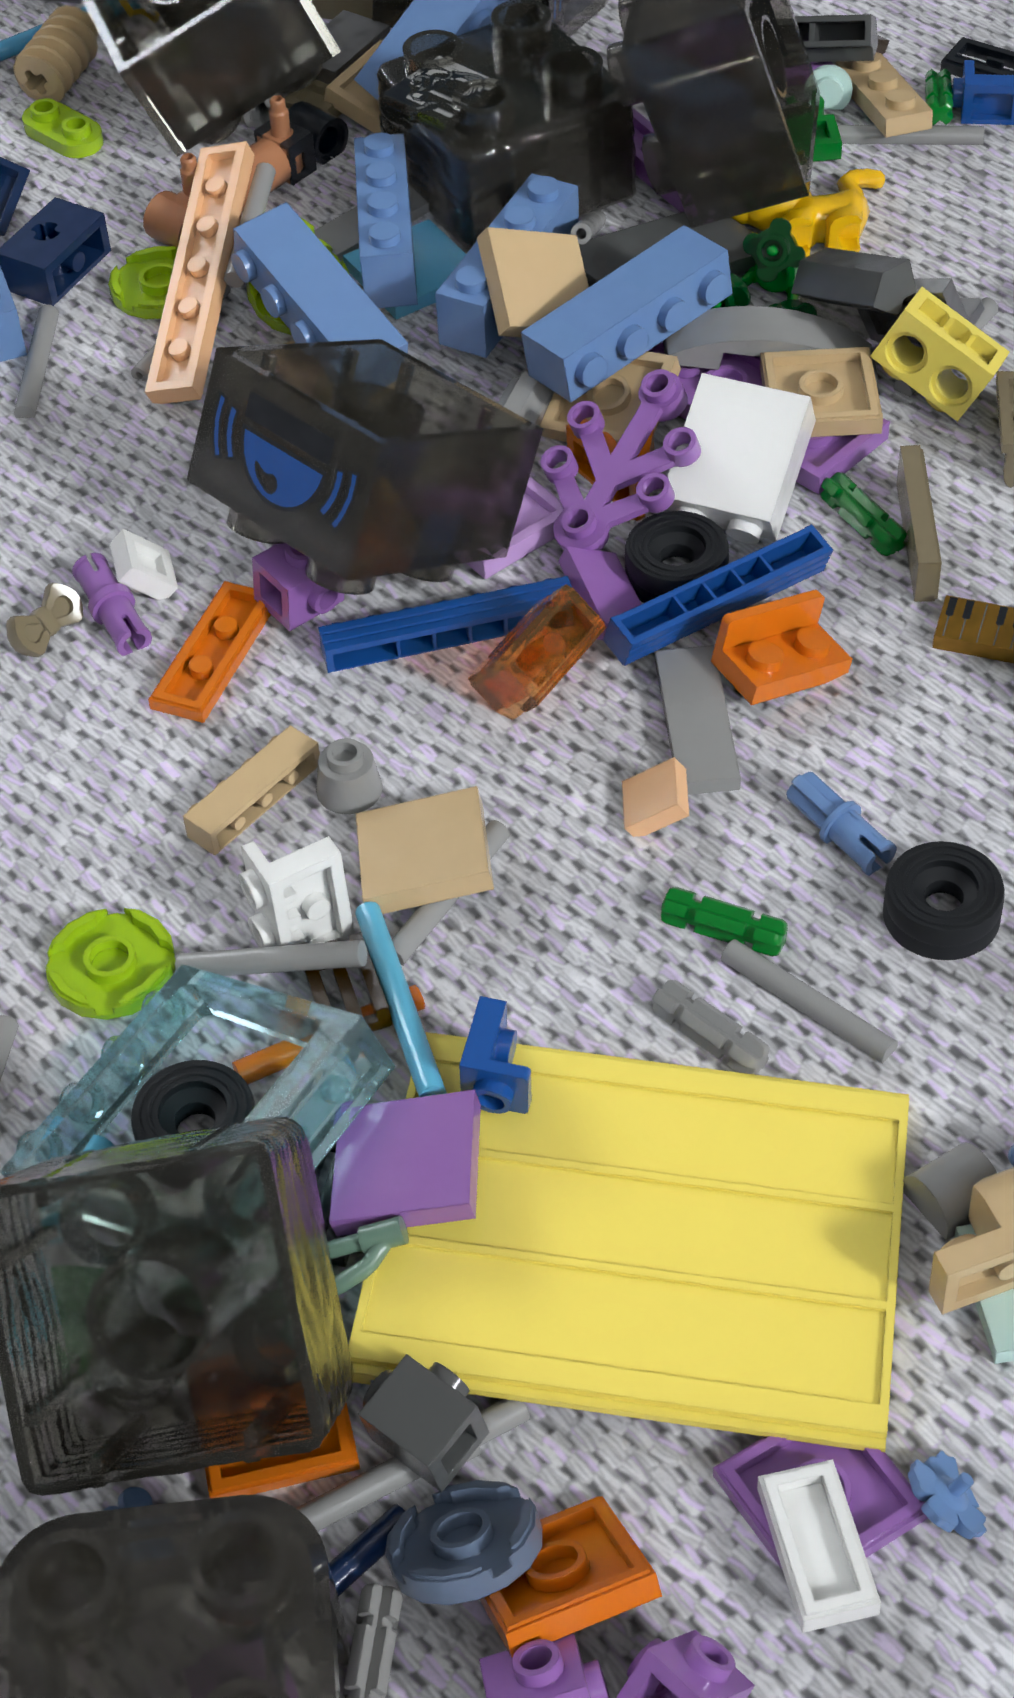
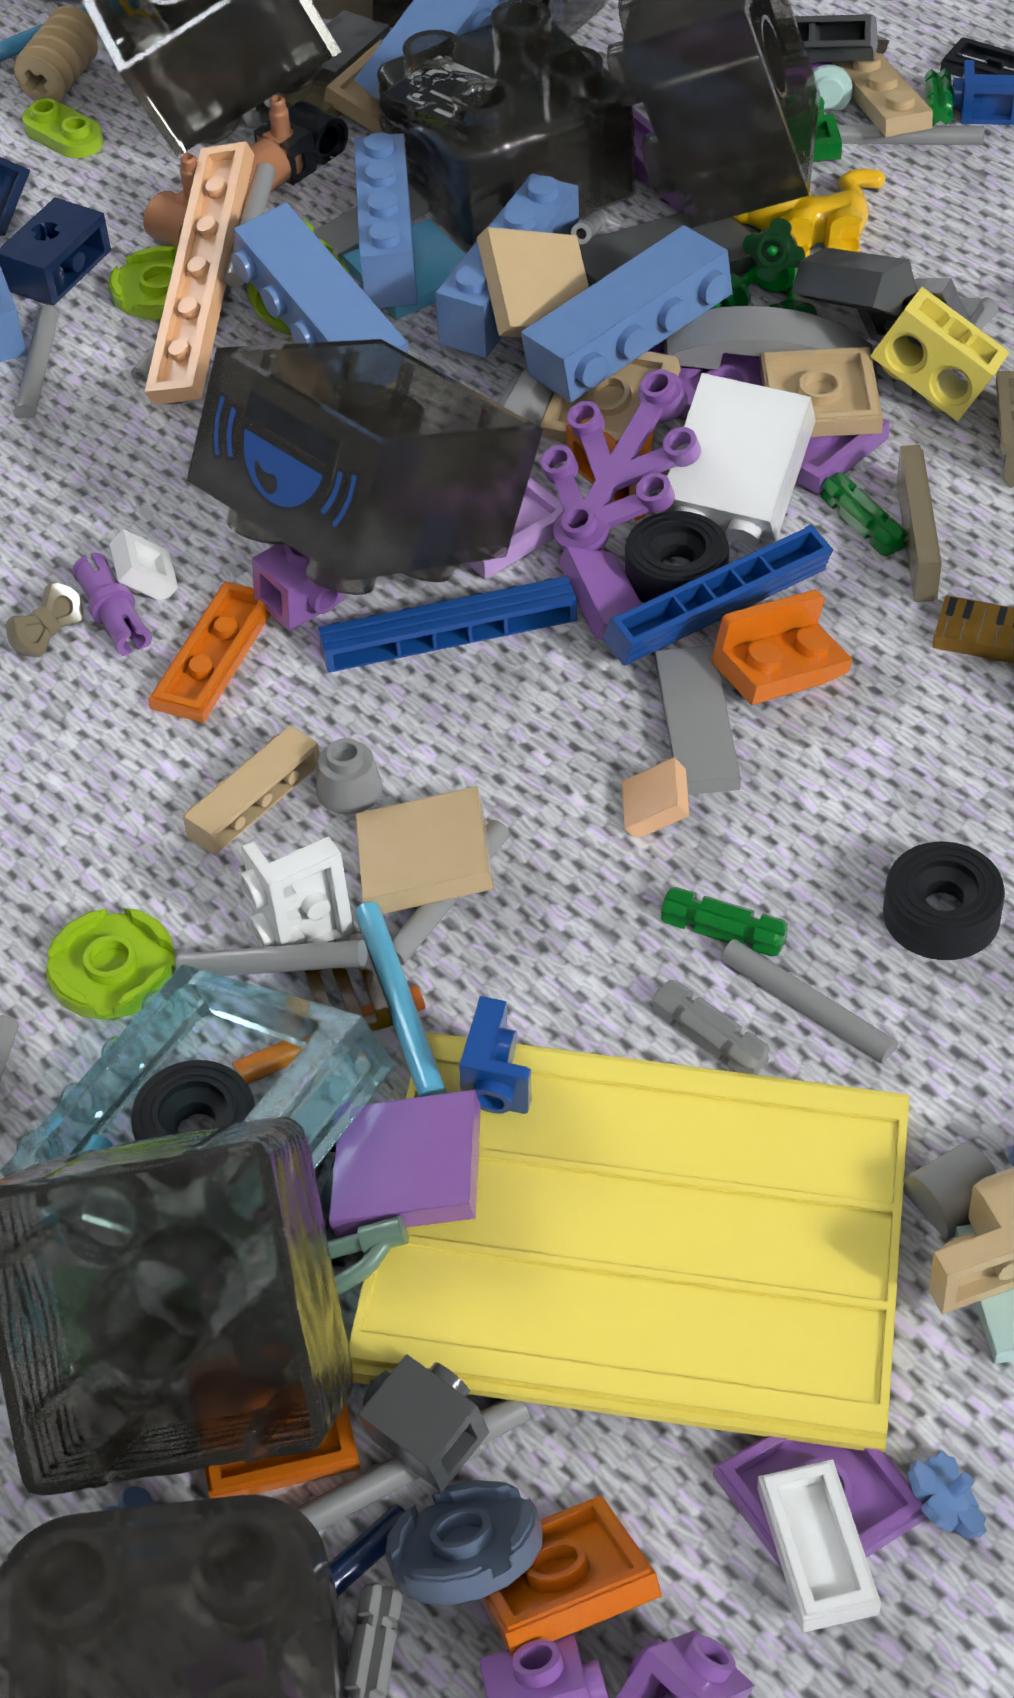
clear orange brick [468,584,606,720] -> none
medium blue axle [786,771,897,876] -> none

